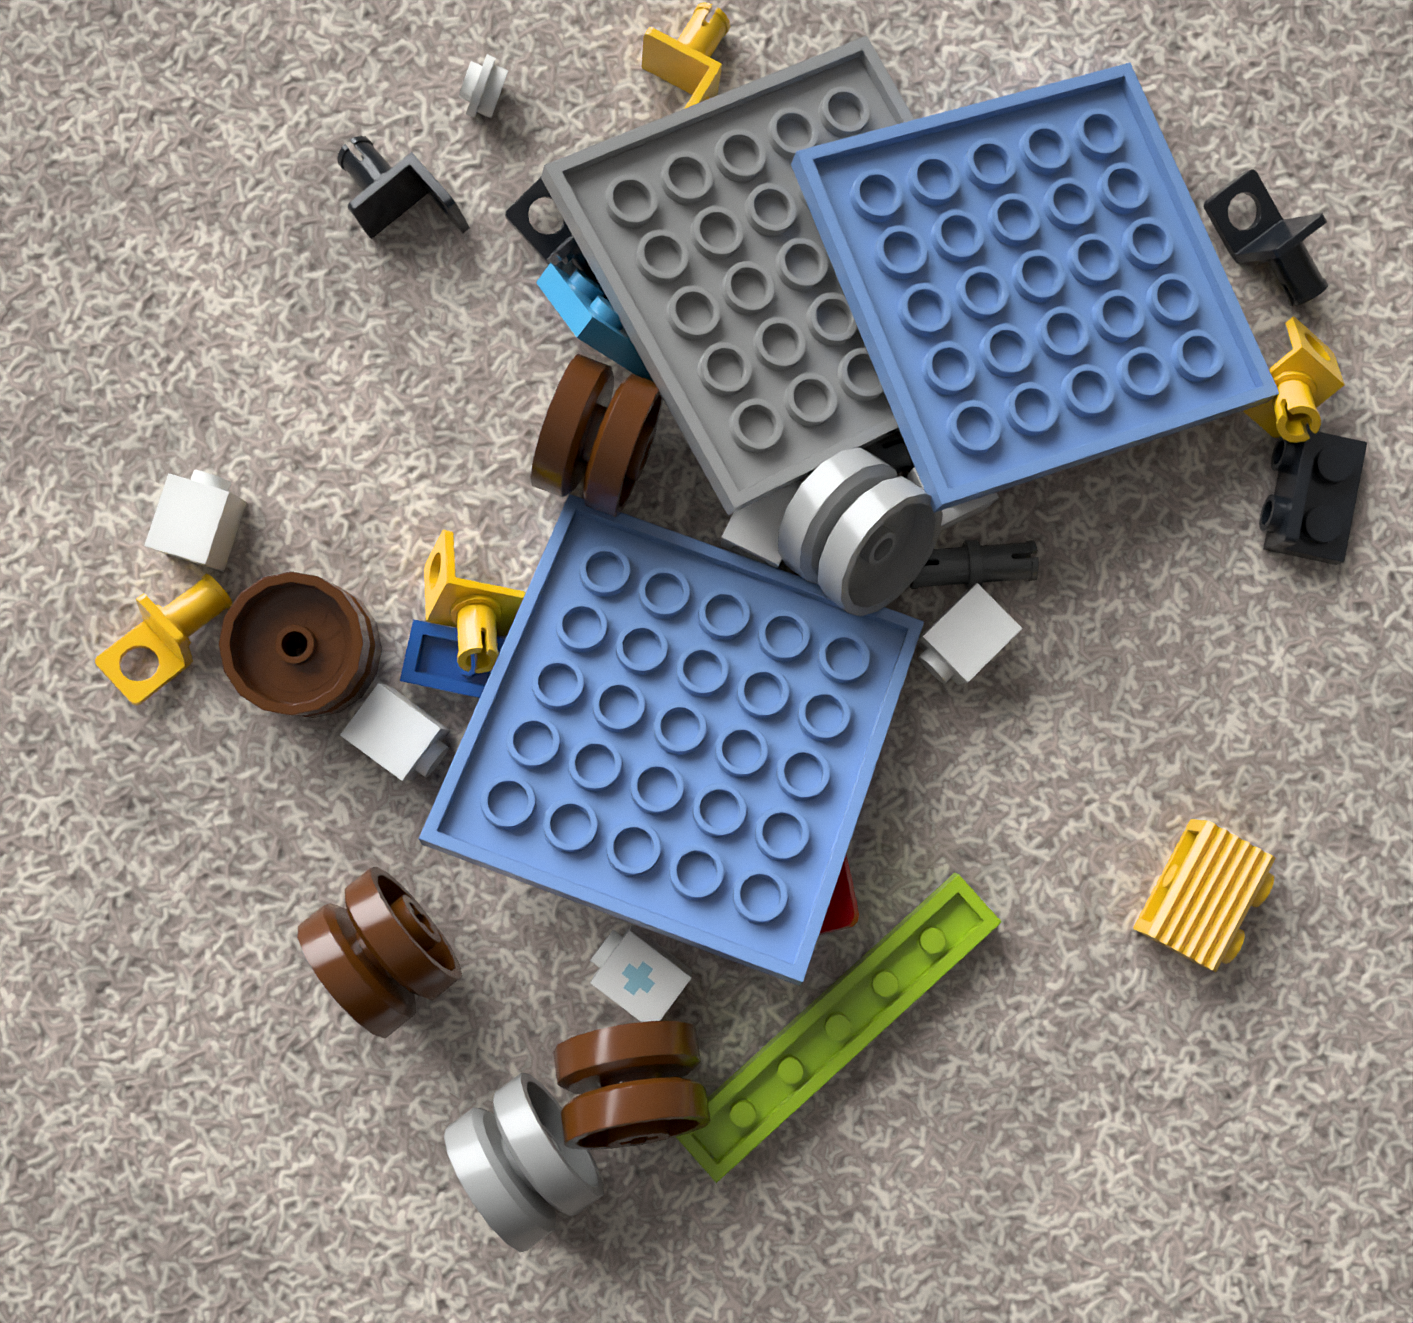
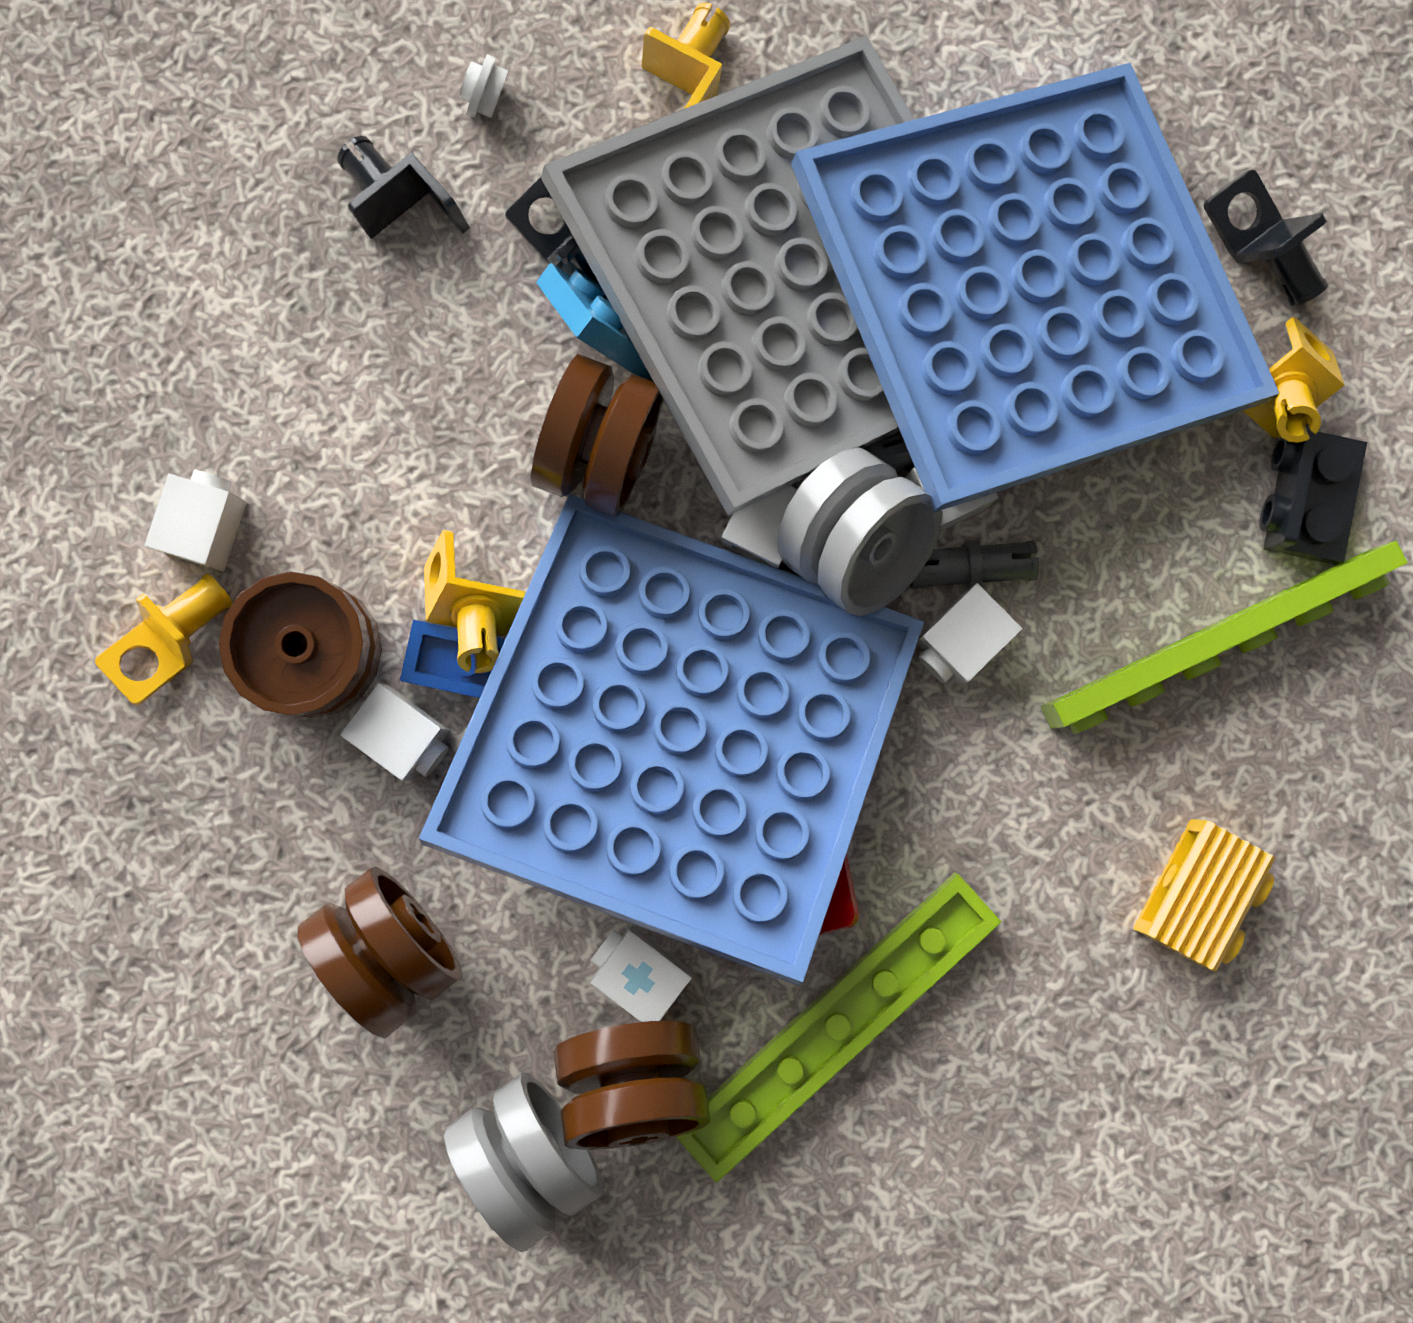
none -> lime plate [1040,540,1408,734]

